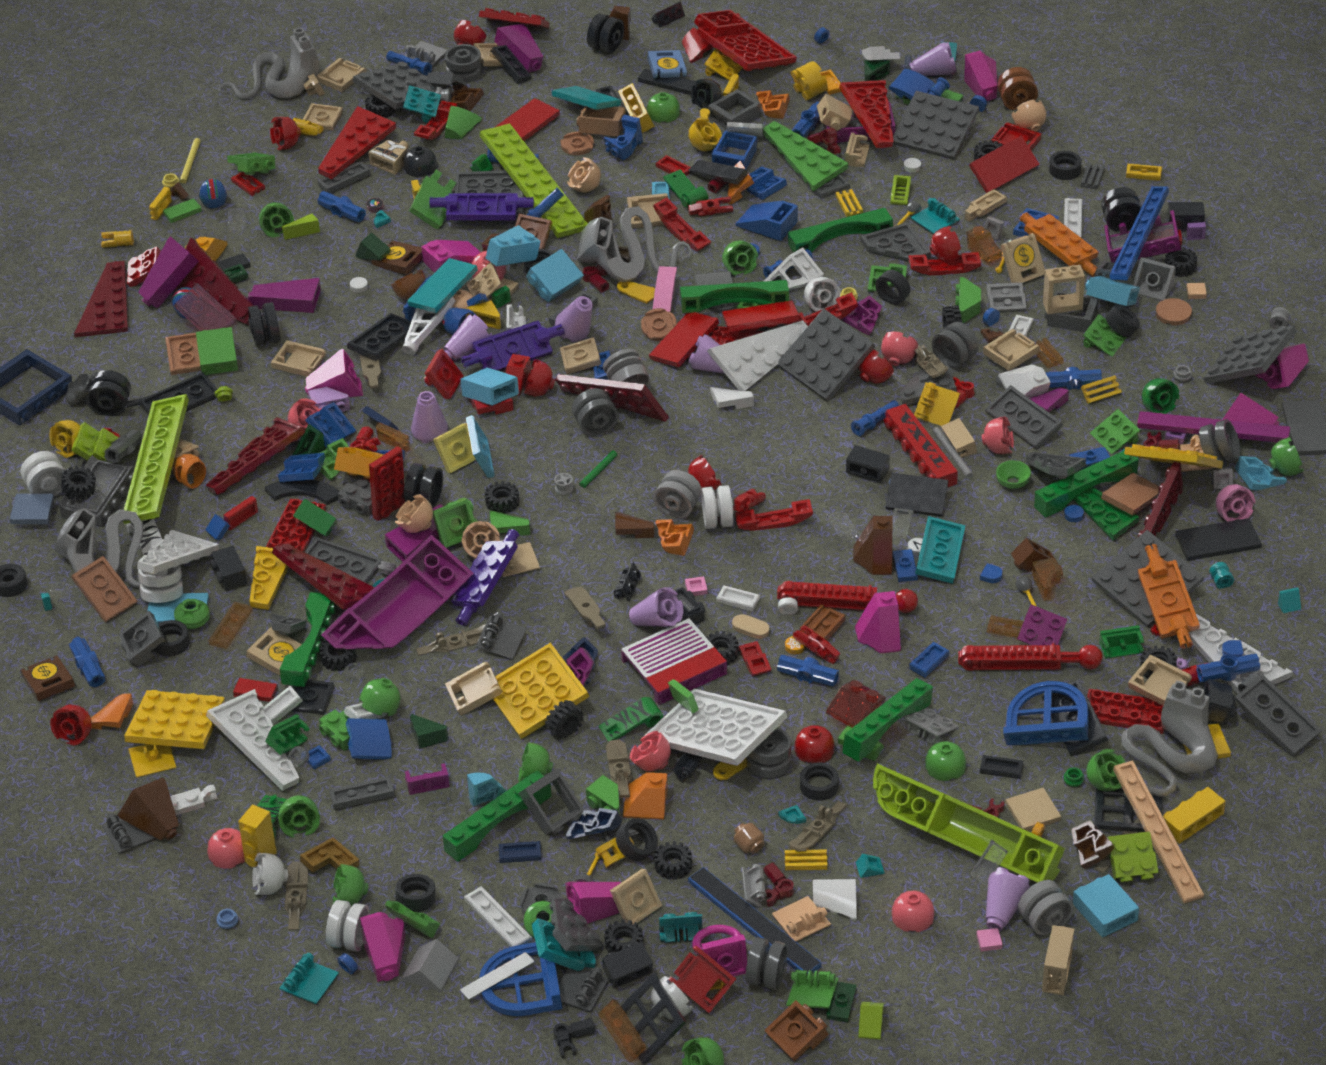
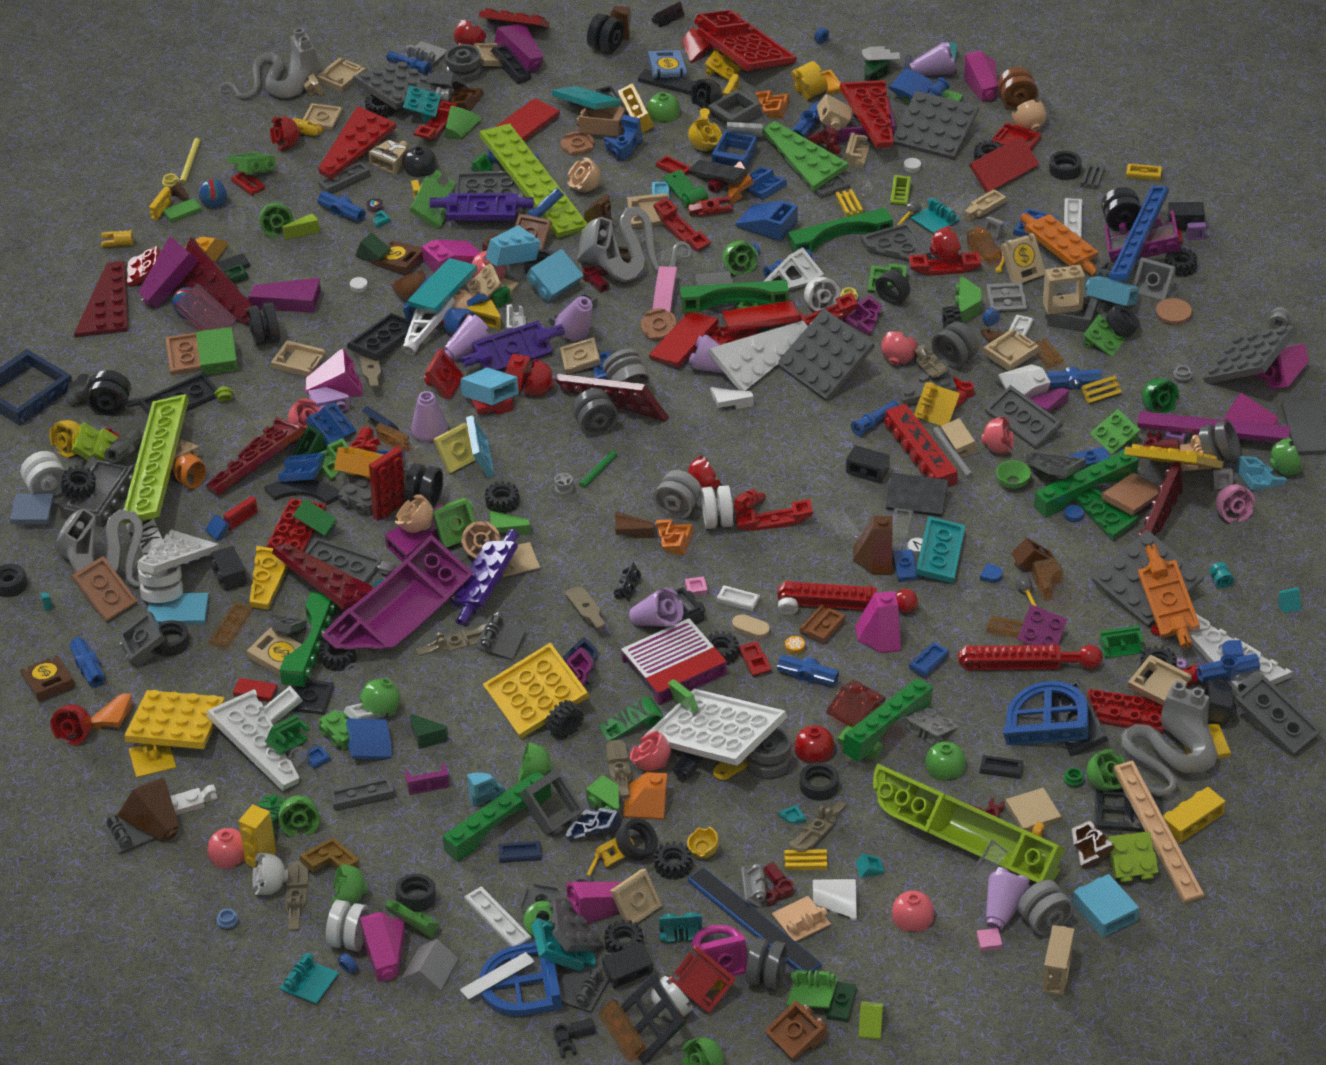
bright green piece [174,599,210,629] -> none
tan container [445,662,502,715] -> none
yellow piece [617,281,655,304] -> none
medium nougat head [734,823,765,854] -> none
red hinge [792,625,840,664] -> none
red cylinder [858,349,894,384] -> none
blue tile [970,95,987,112] -> none
black tile [1175,518,1262,561] -> none
light nougat tile [1186,283,1207,299] -> none
none -> yellow hair [687,826,719,859]

